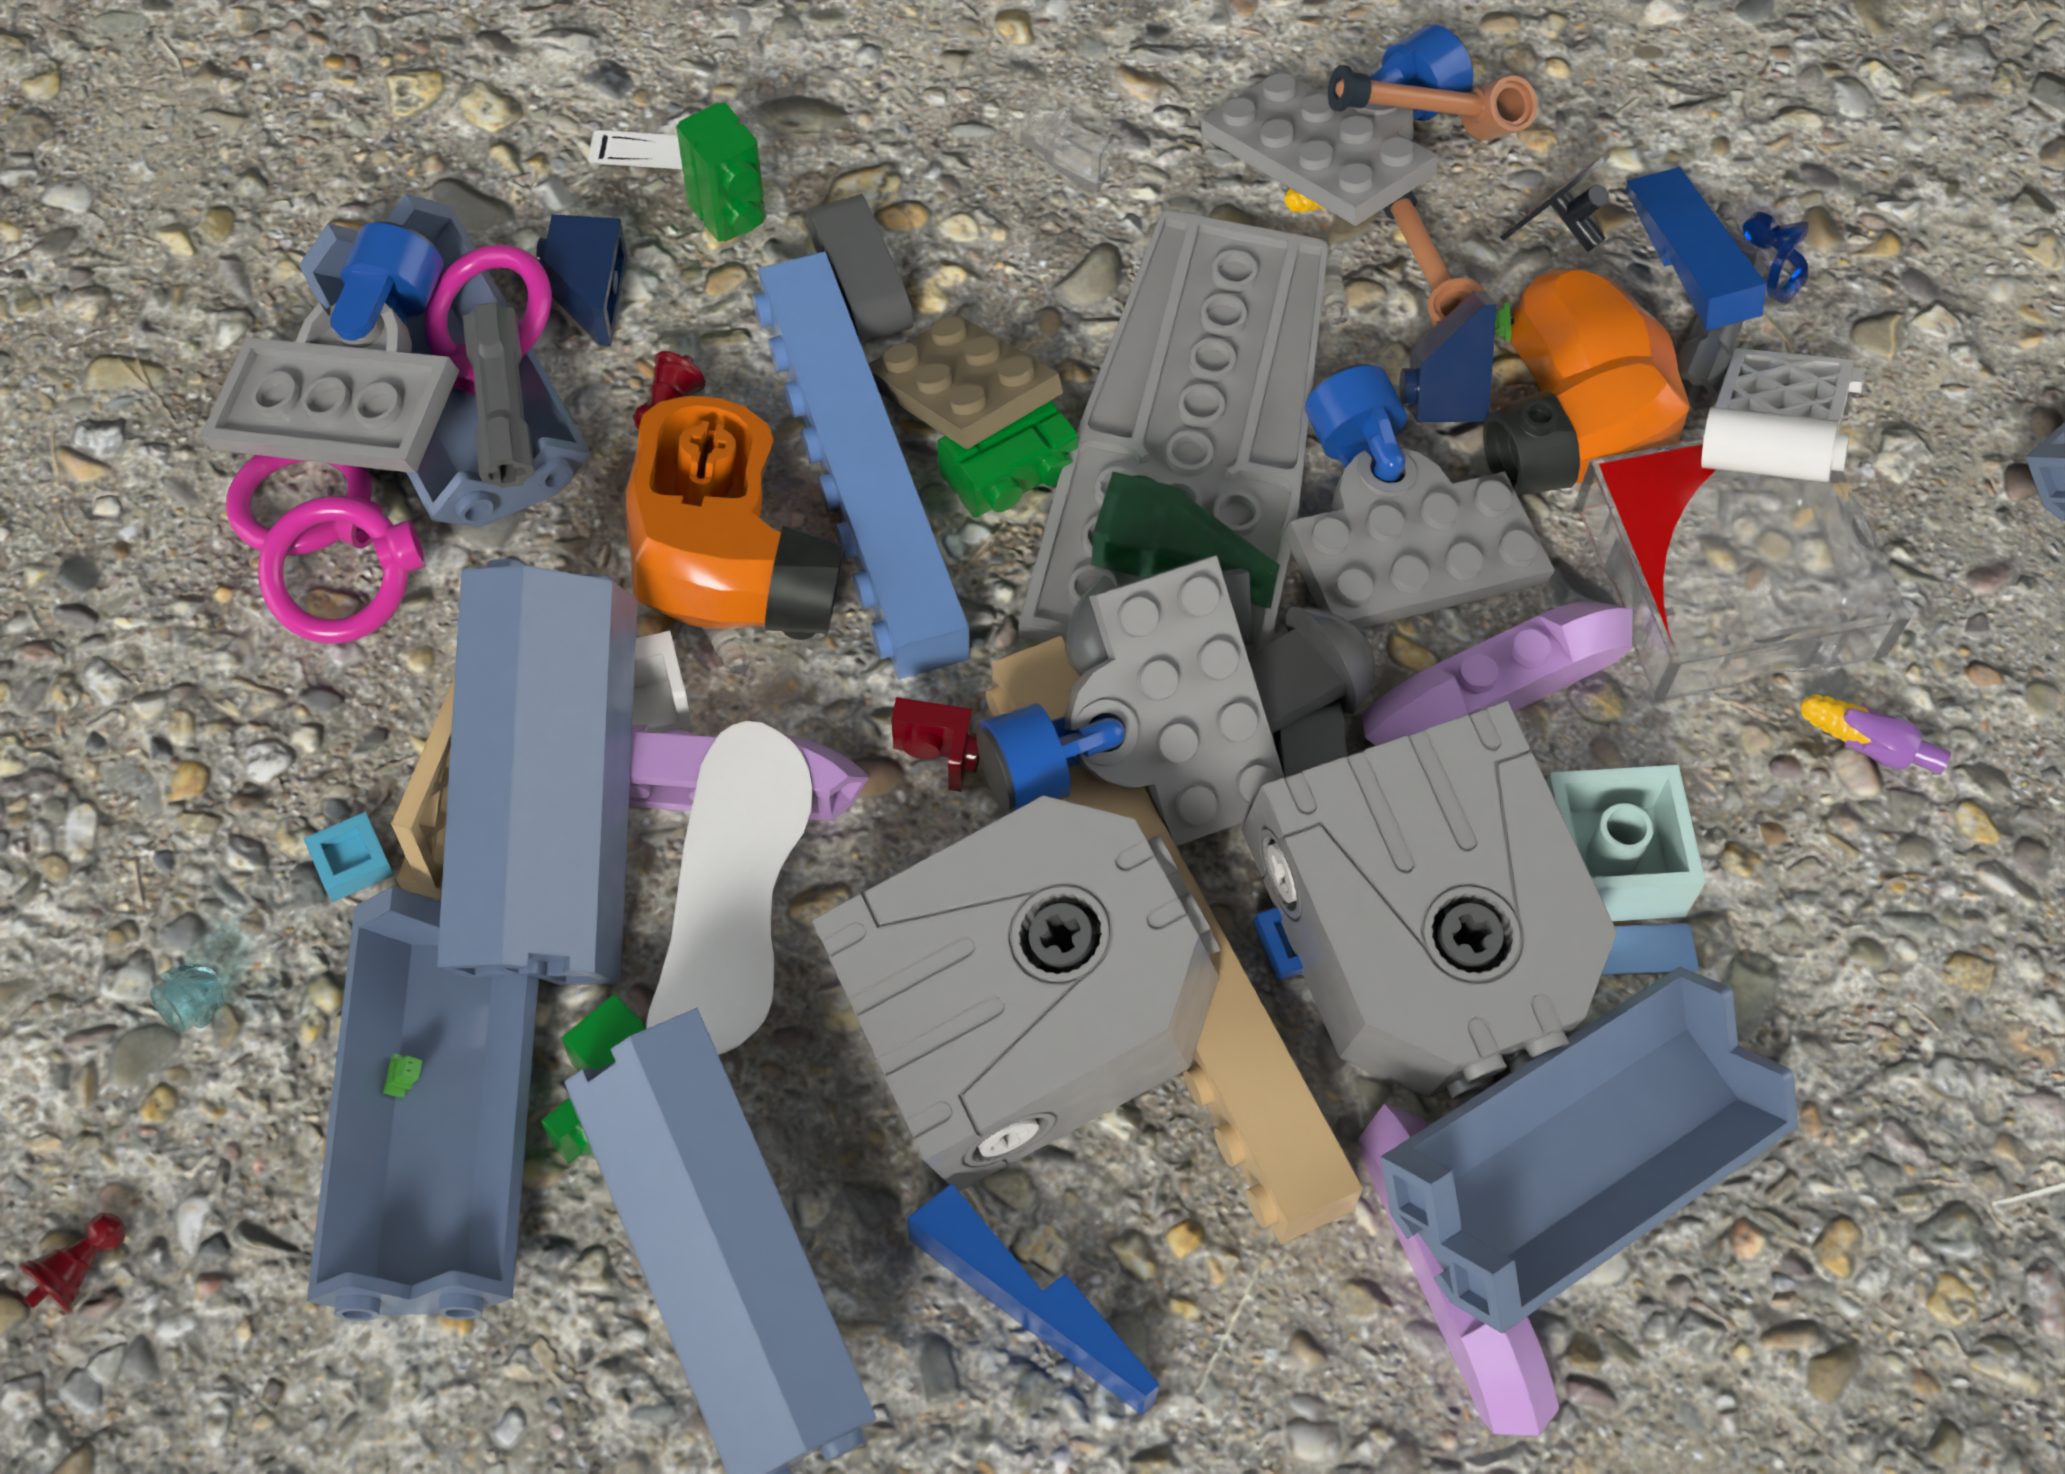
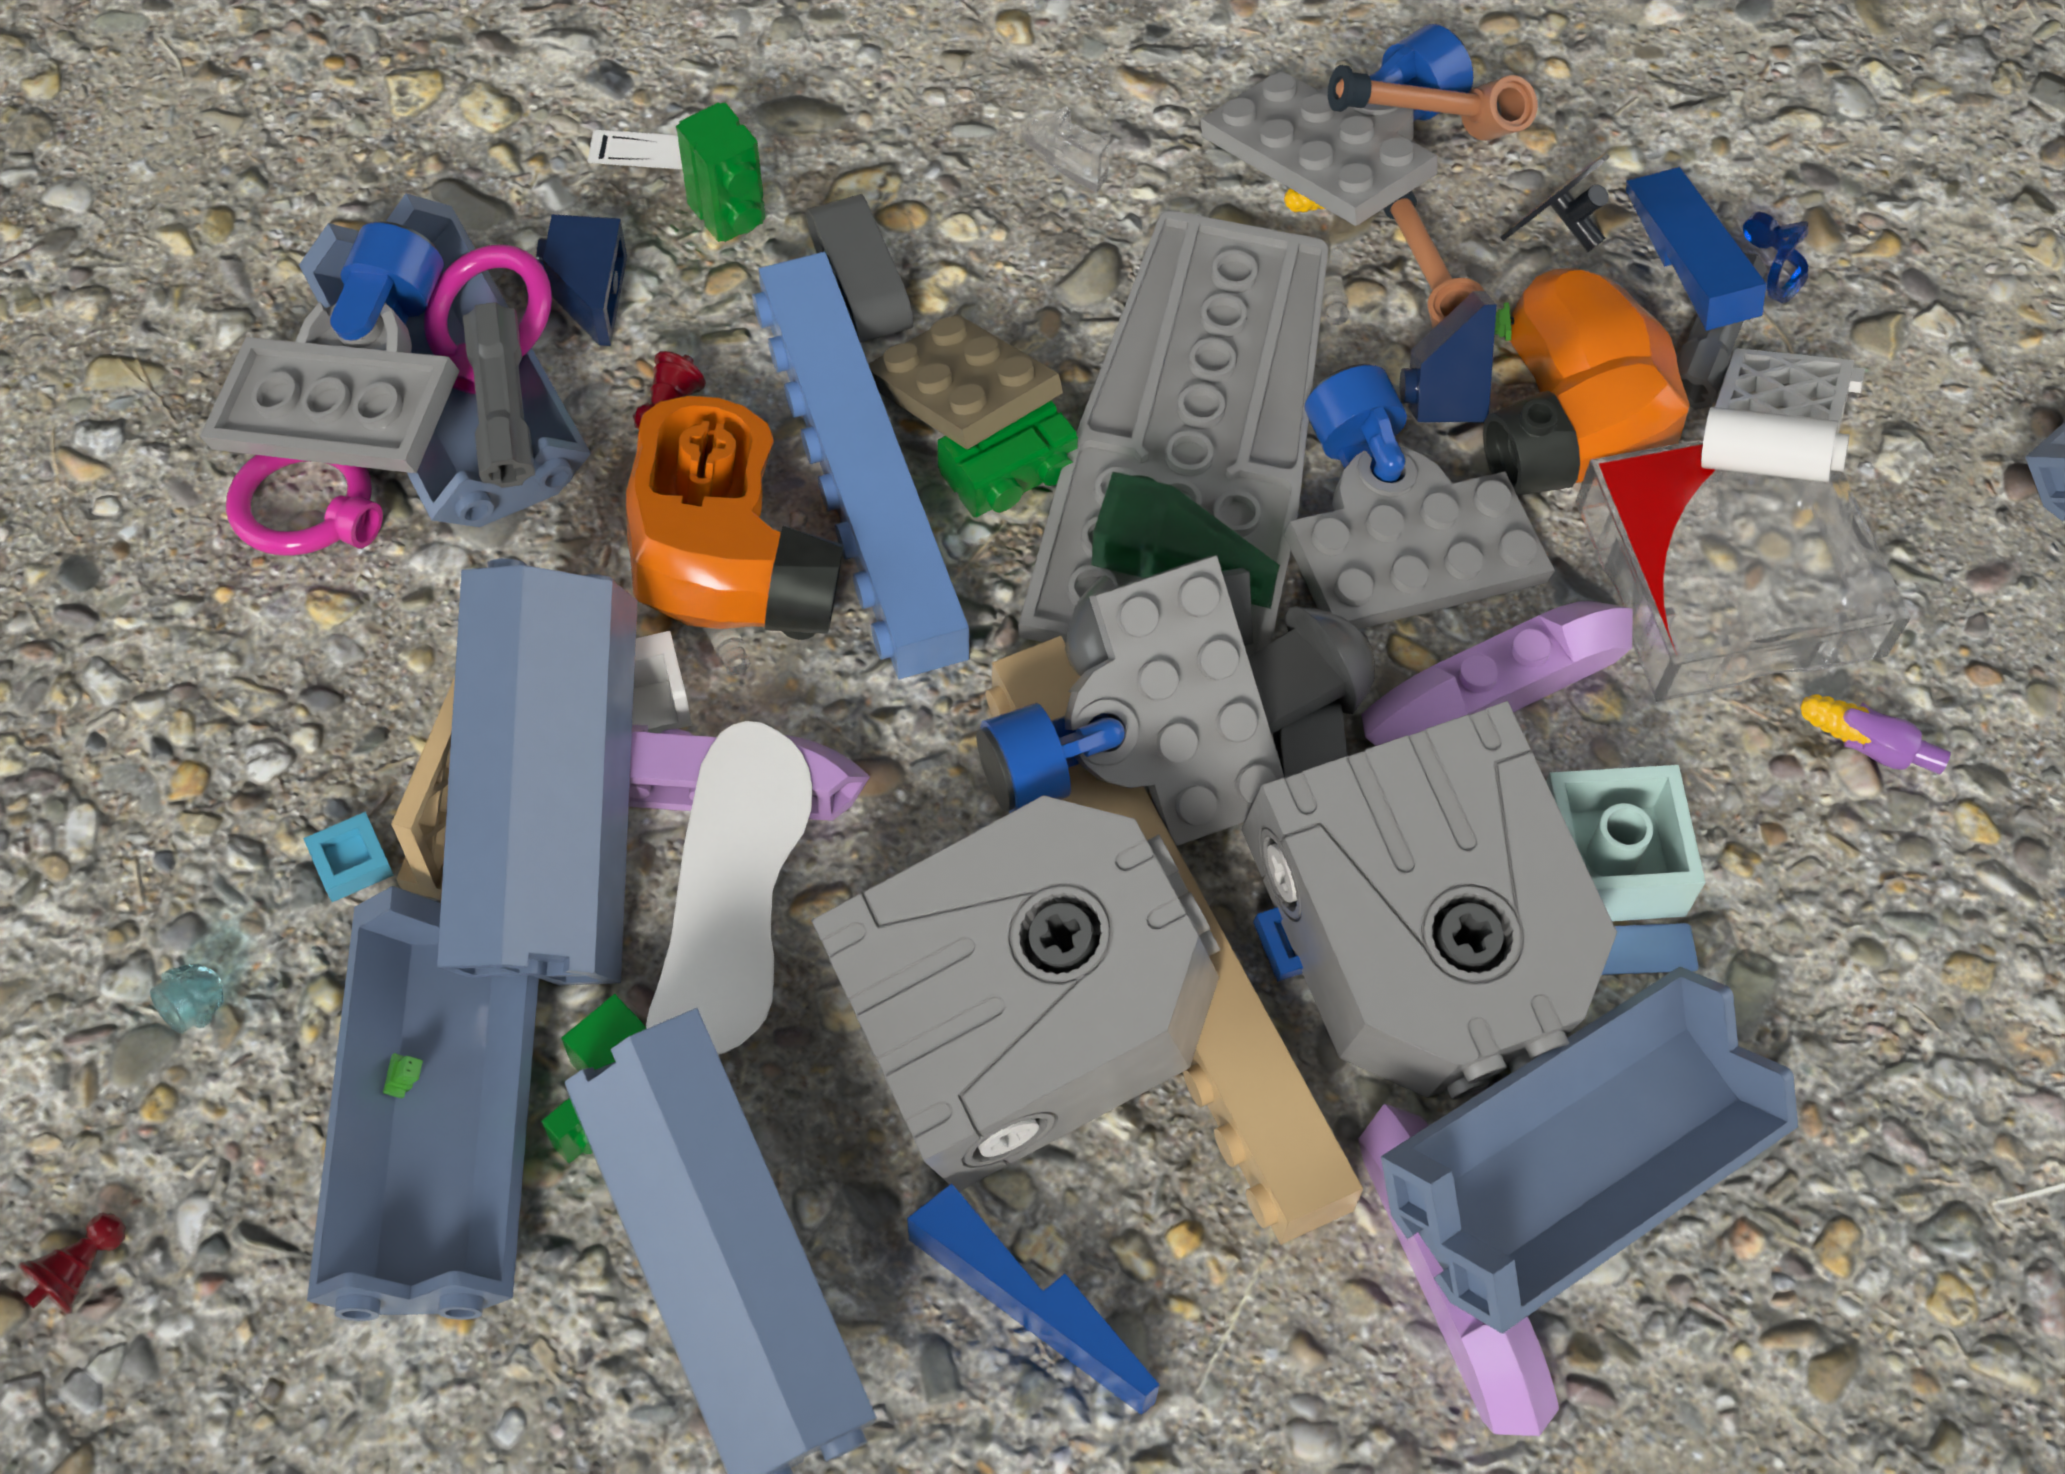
dark pink piece [258,496,426,644] -> none
dark red bracket [891,697,980,792] -> none

